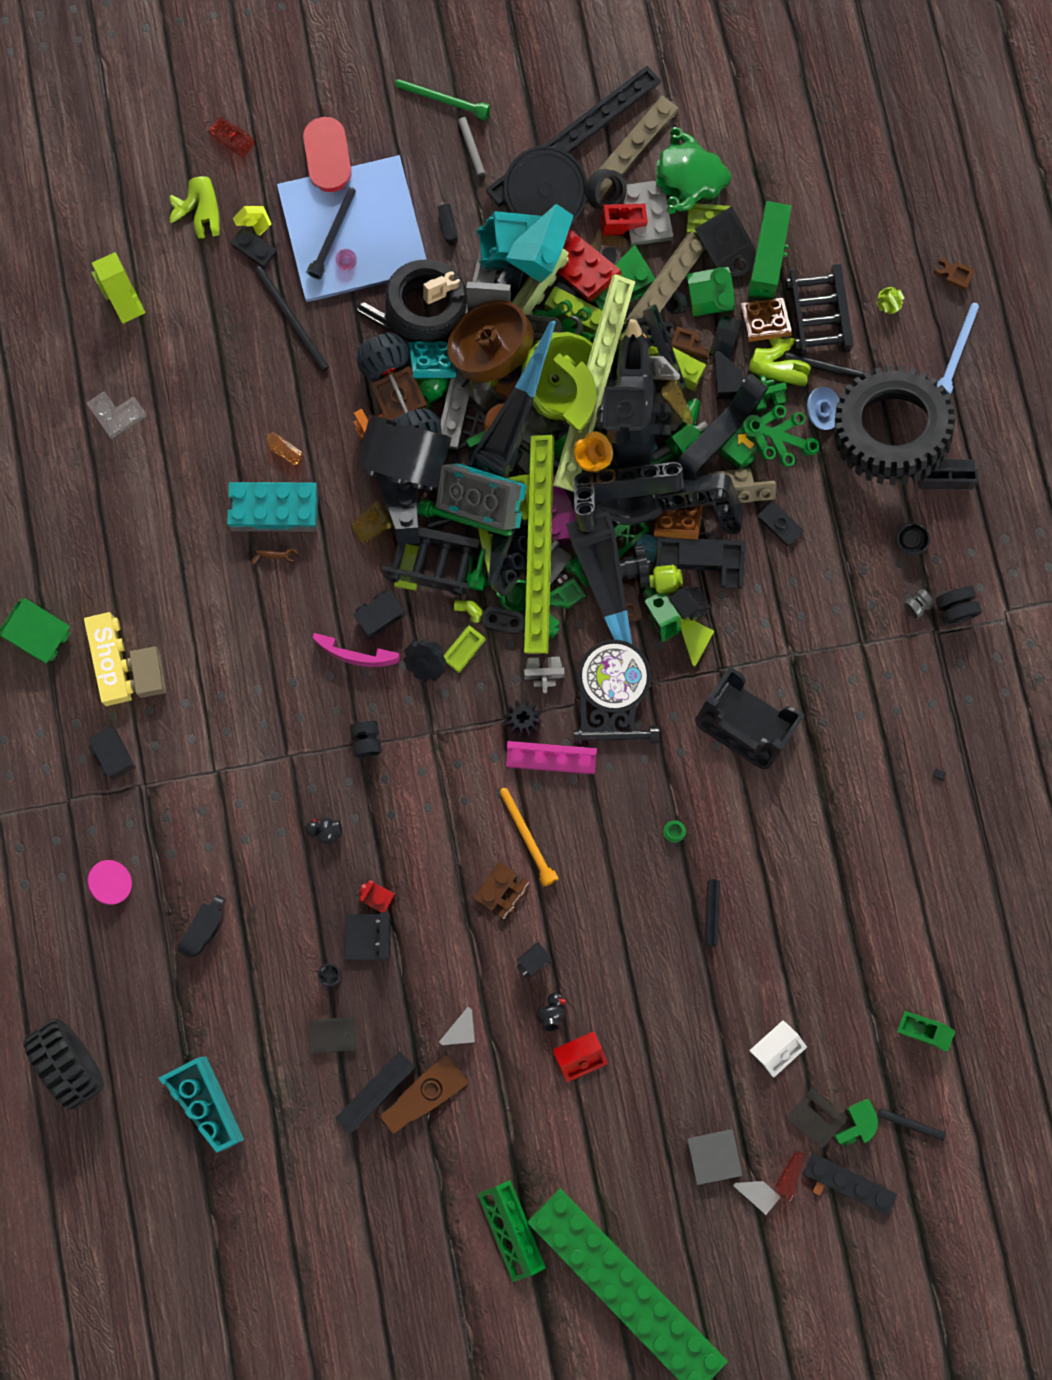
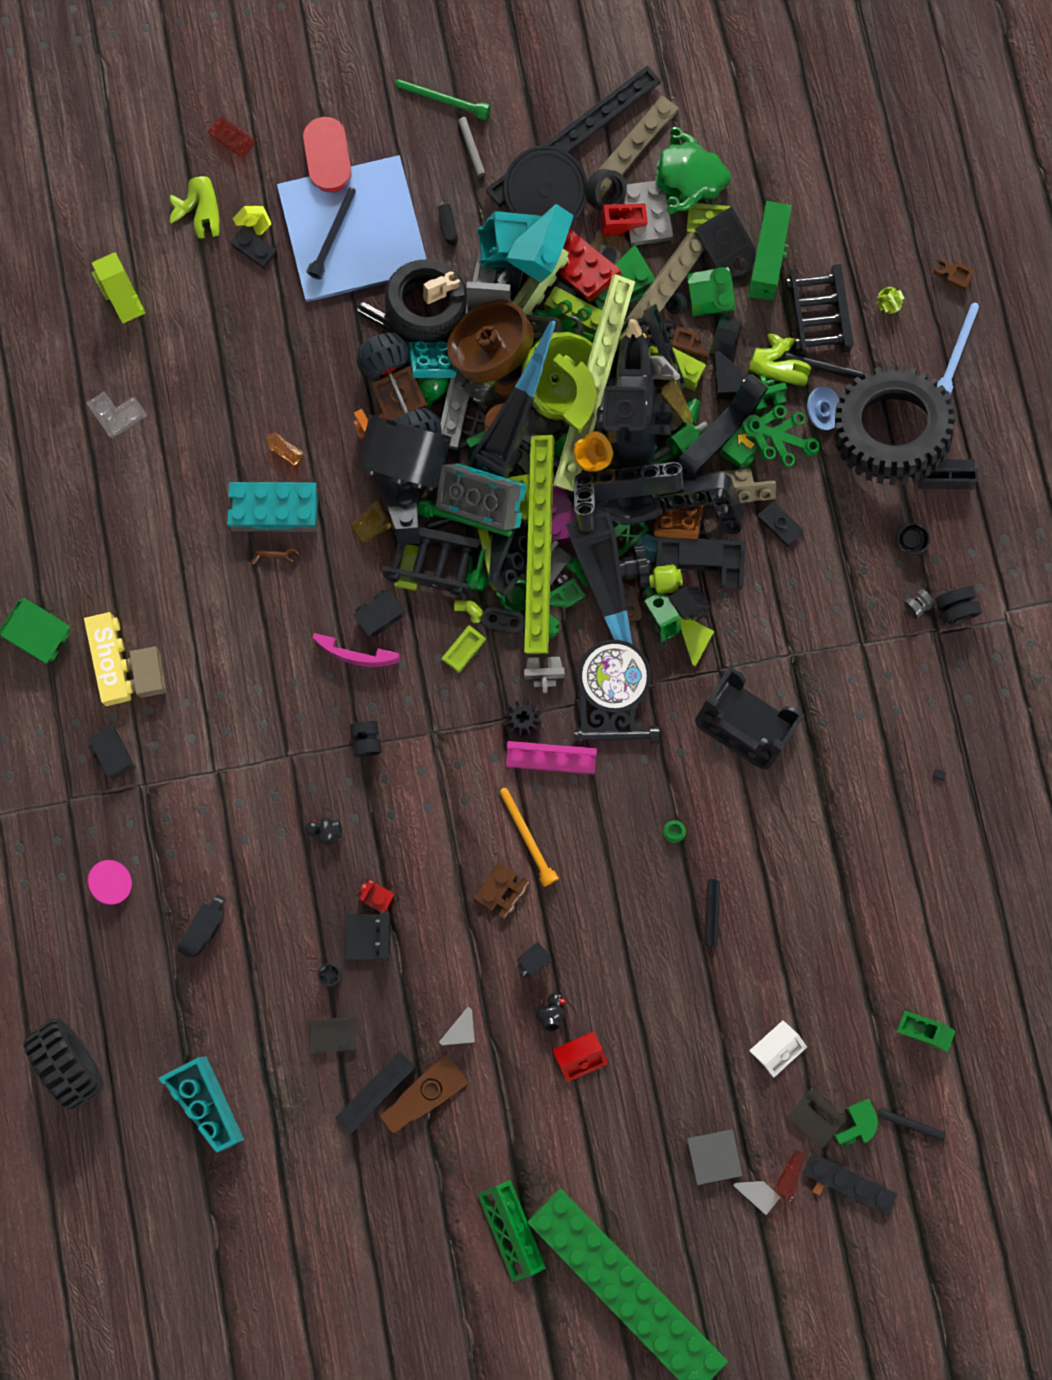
black piece [254,266,329,372] -> none
clear pink plate [335,249,357,270] -> none
black plant [403,639,446,682] -> none
dark orange tile [741,298,791,342] -> none

